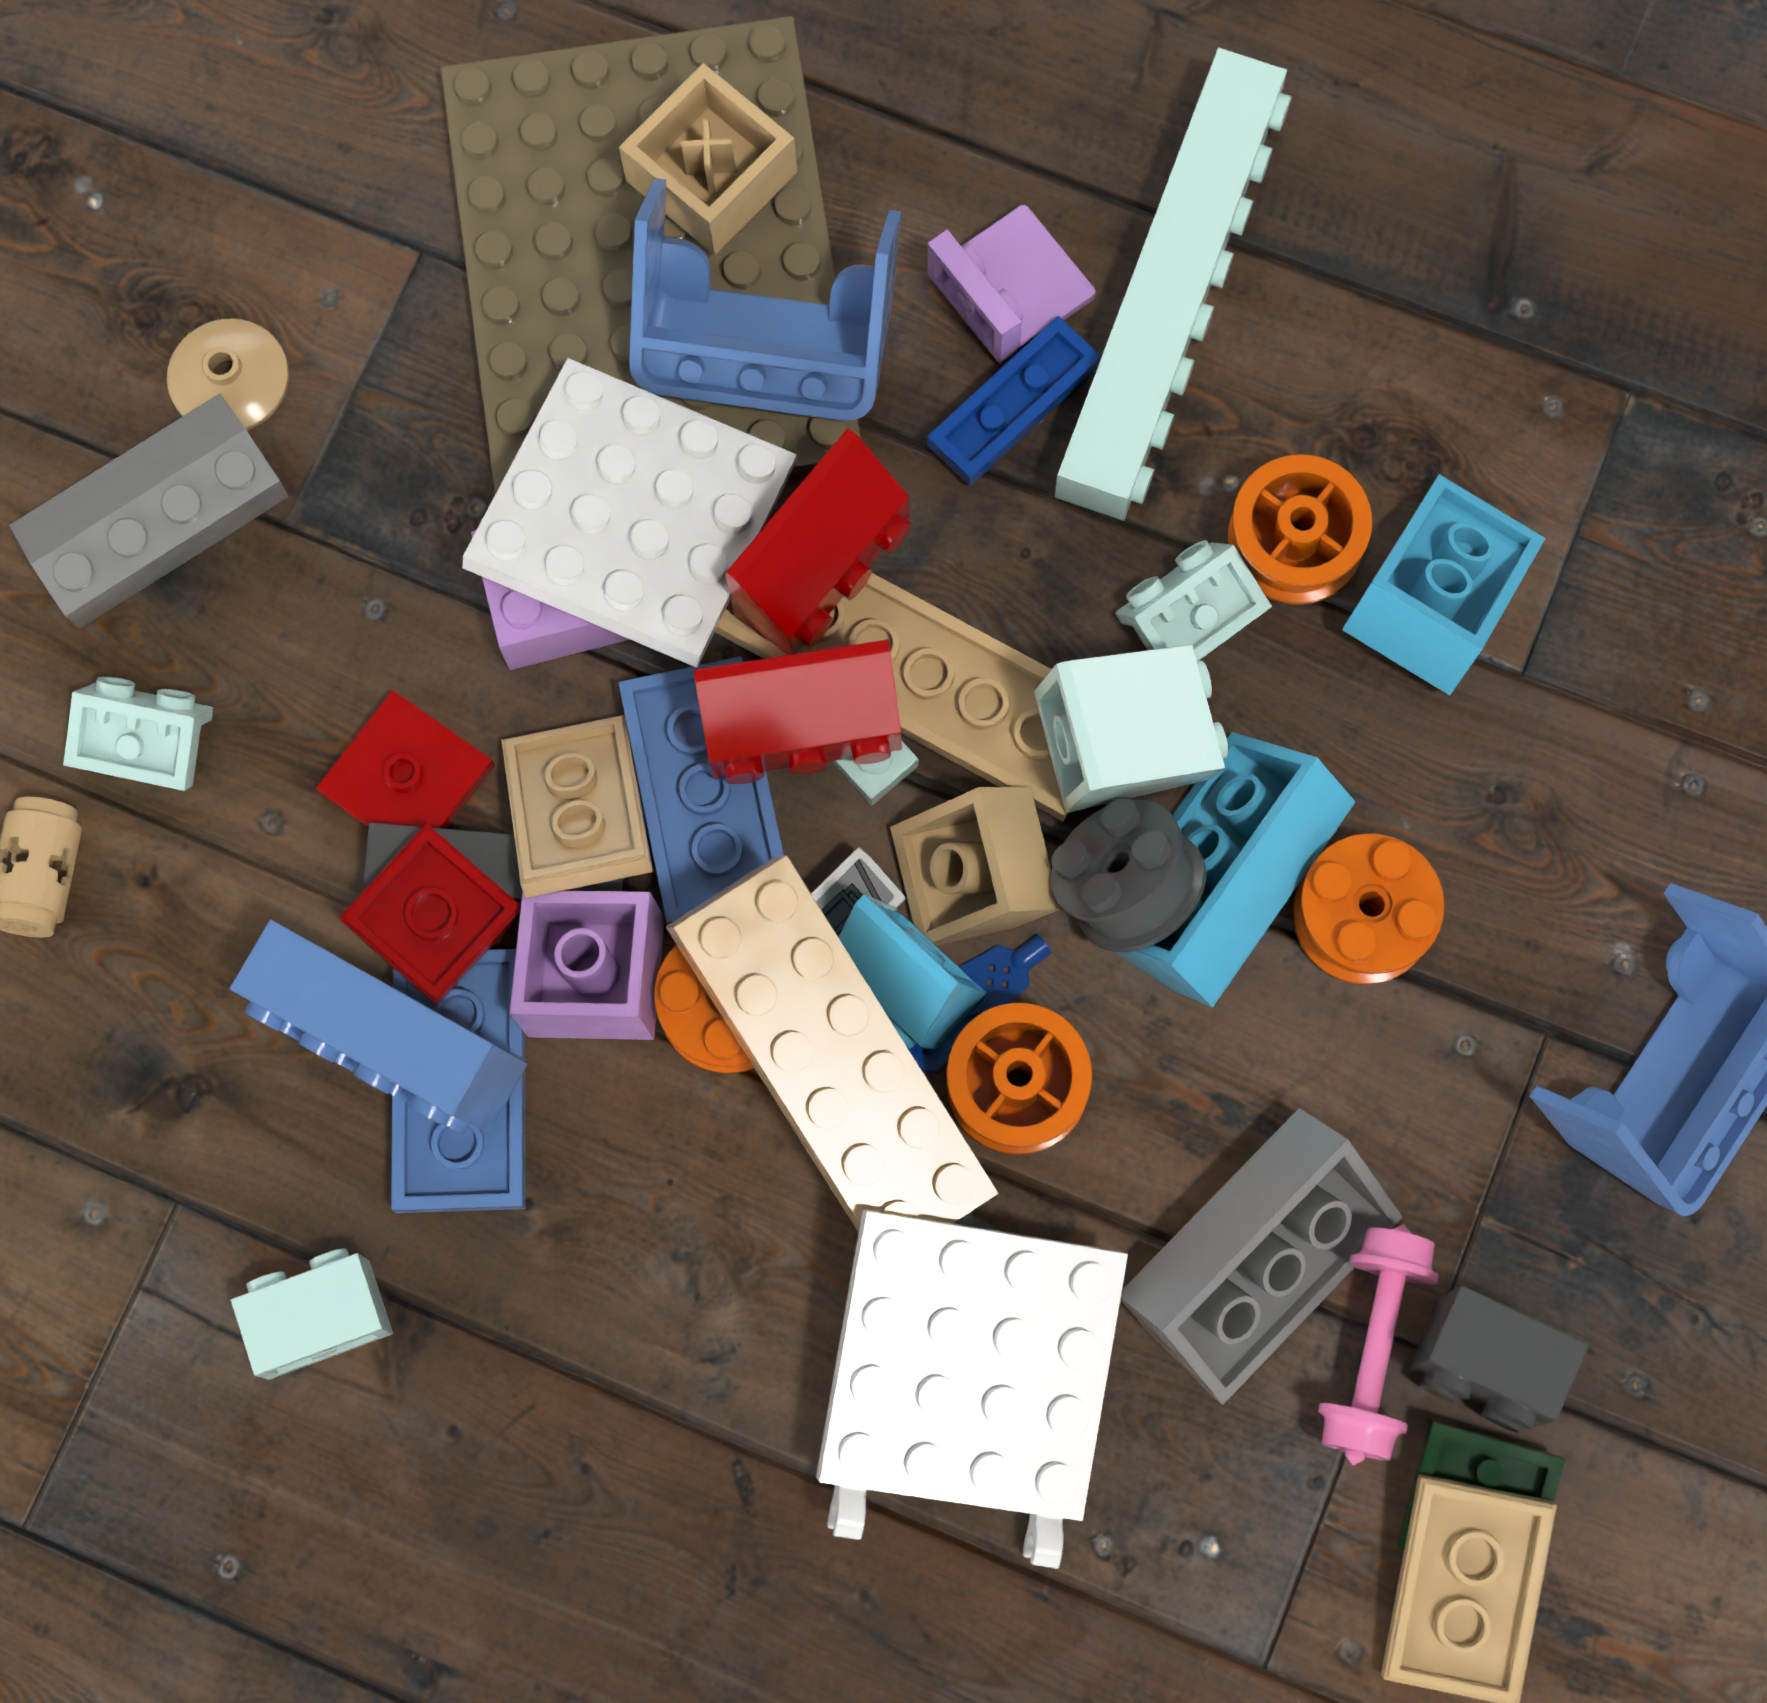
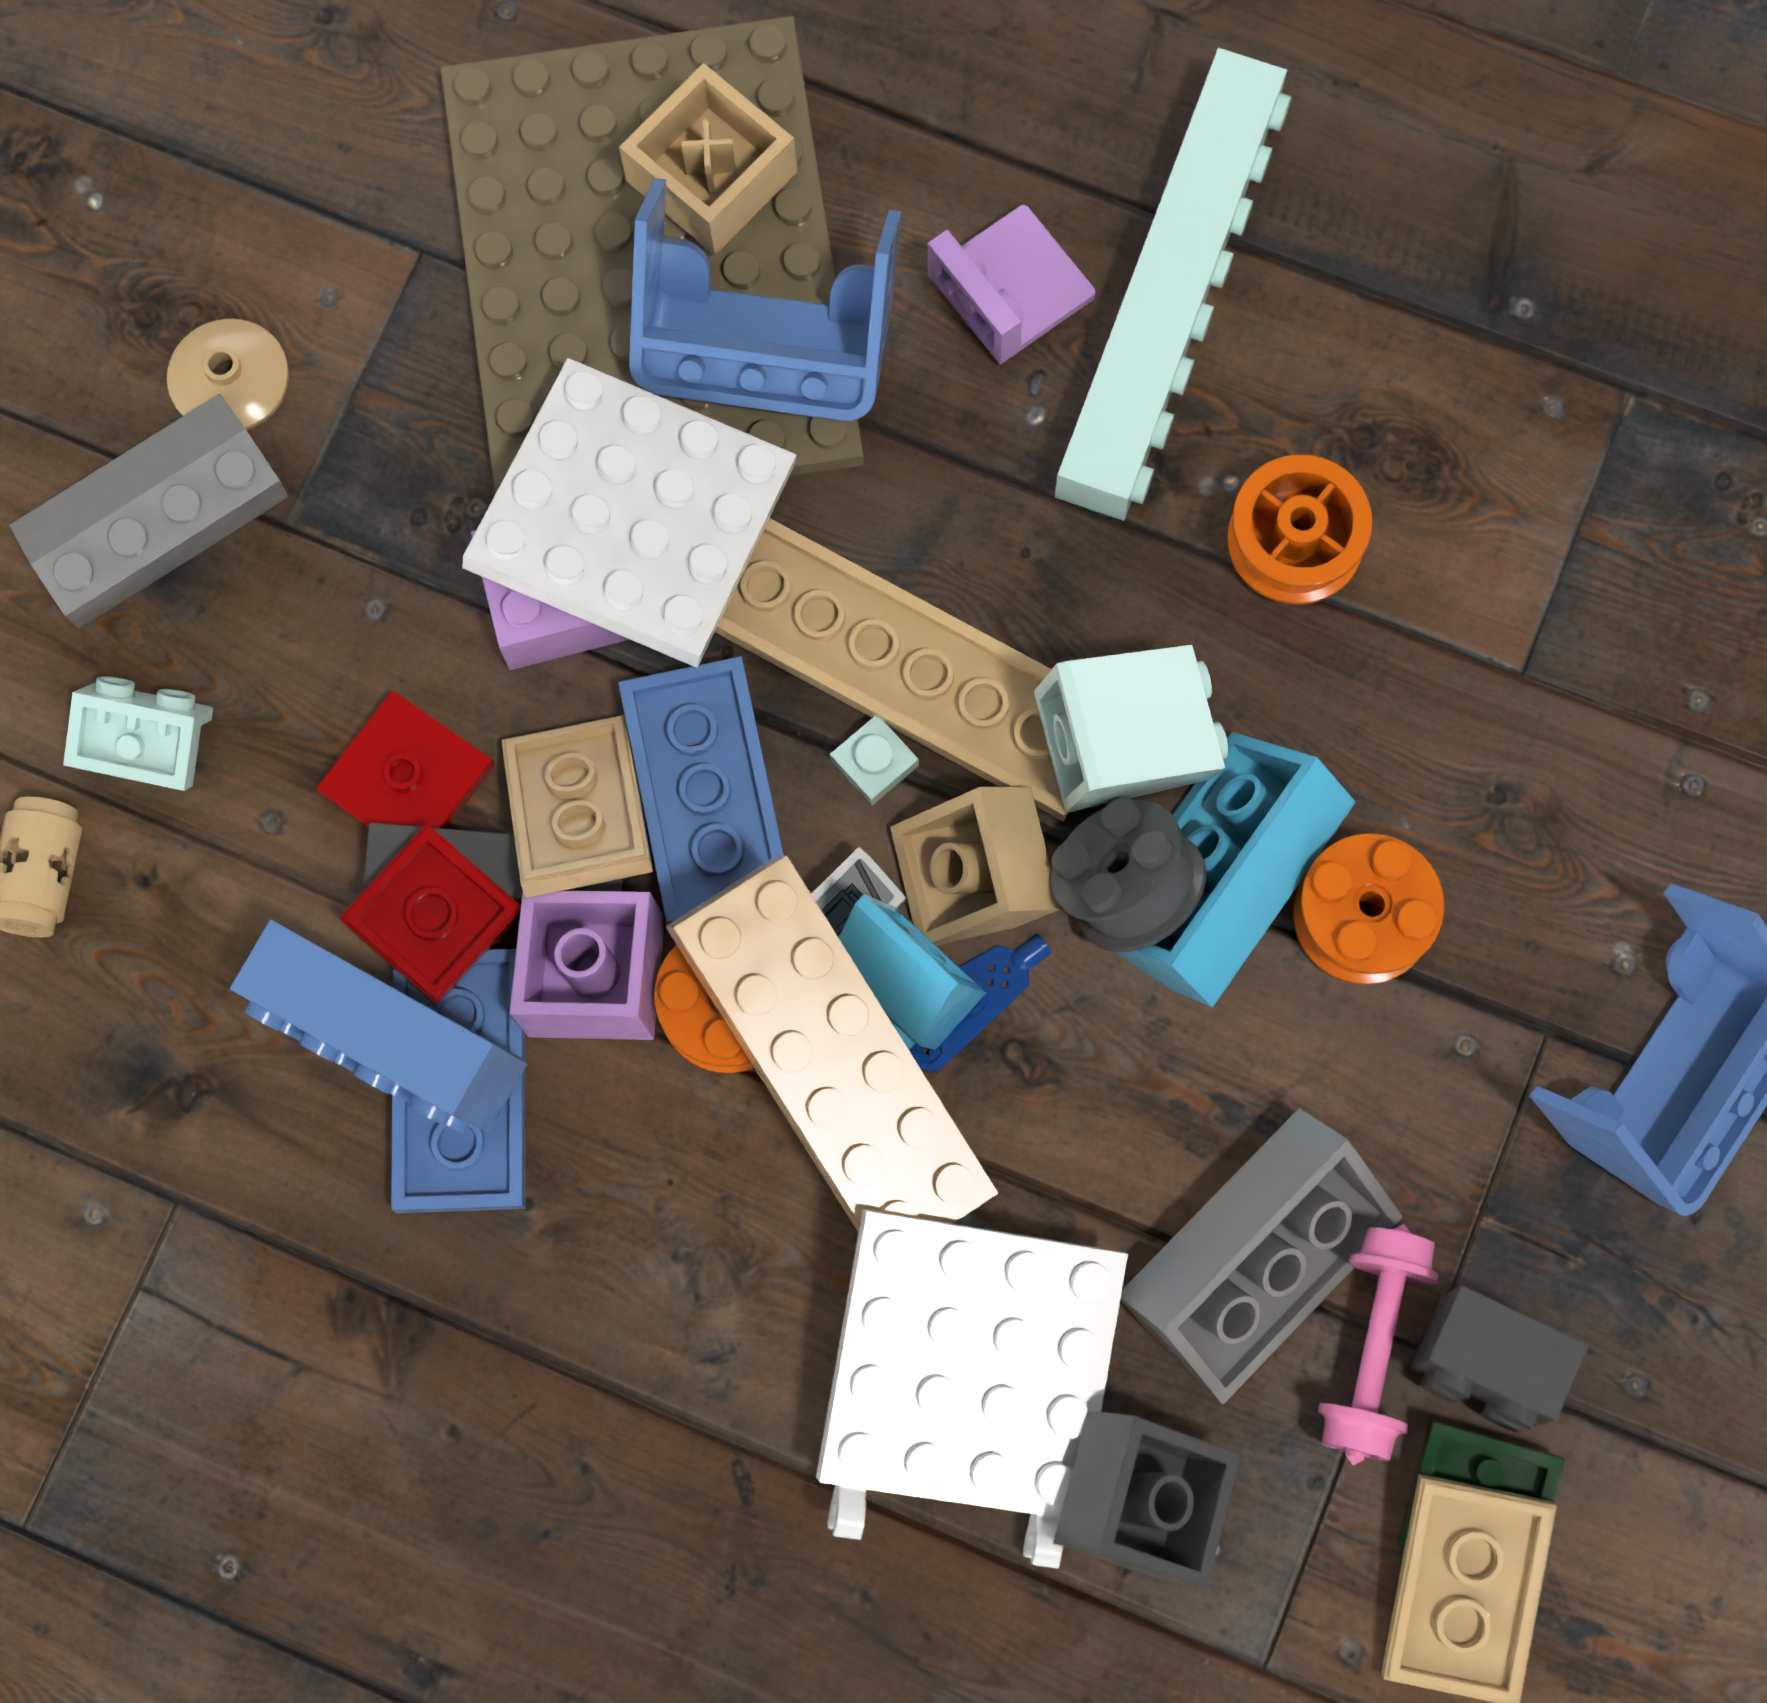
light aqua brick [231,1249,393,1380] -> none
slope [693,639,902,784] -> none
red slope [726,428,911,655] -> none
blue plate [927,316,1102,487] -> none
orange wheel [946,1003,1092,1155] -> none
light aqua bracket [1115,540,1272,662] -> none
medium azure slope [1342,474,1546,696] -> none
none -> dark grey brick [1053,1410,1241,1589]

